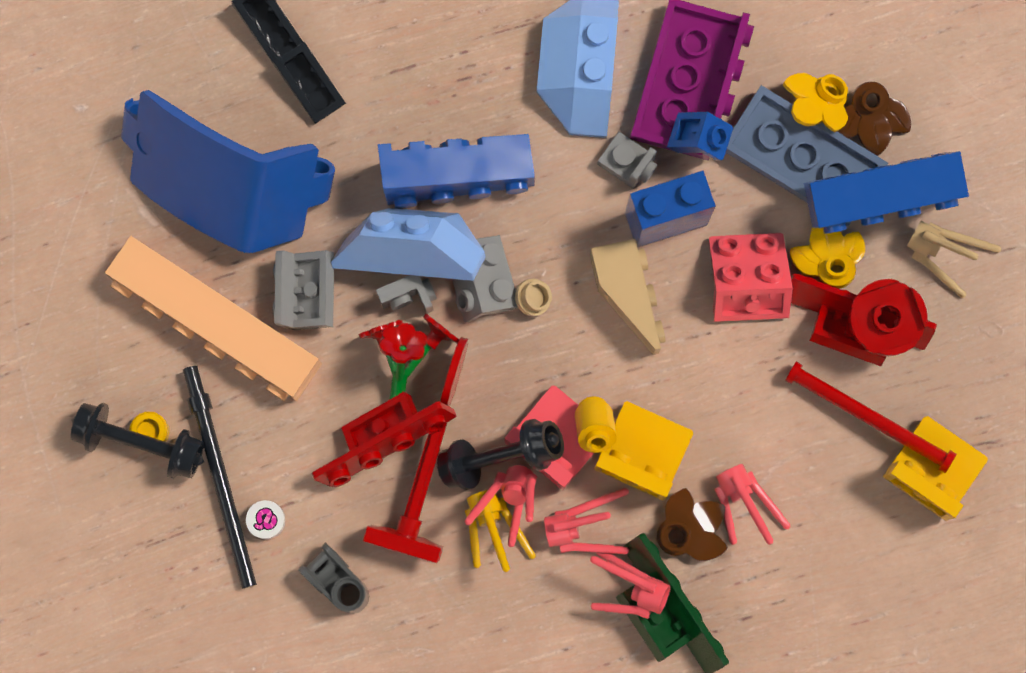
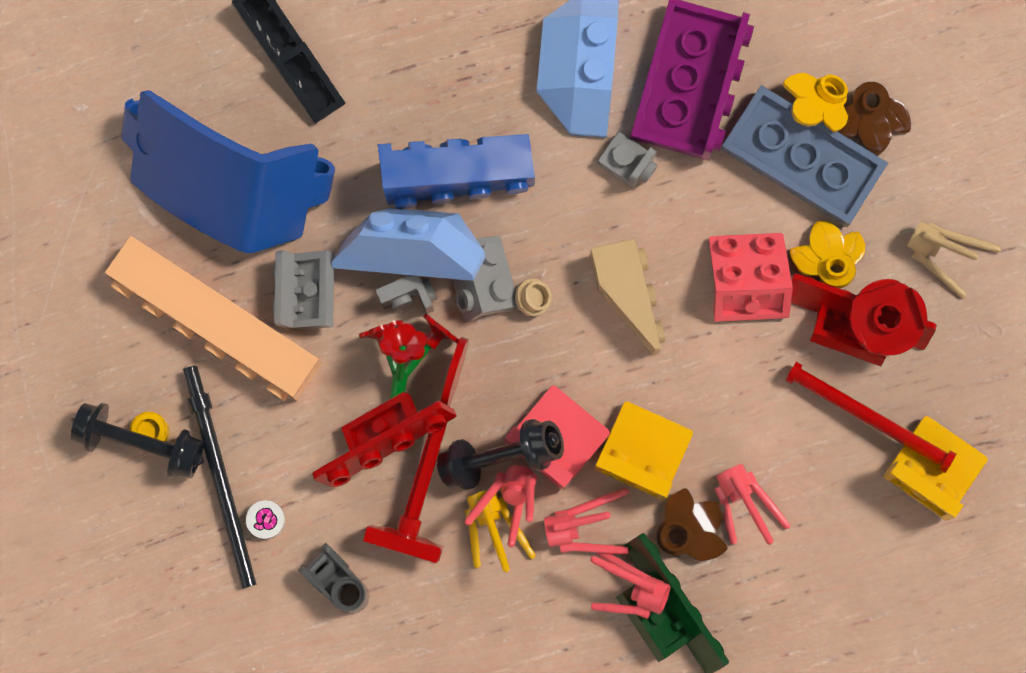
yellow brick [575,396,617,453] -> none
blue brick [625,170,716,248] -> none
blue bracket [667,112,733,160] -> none
blue wedge [804,151,969,234] -> none

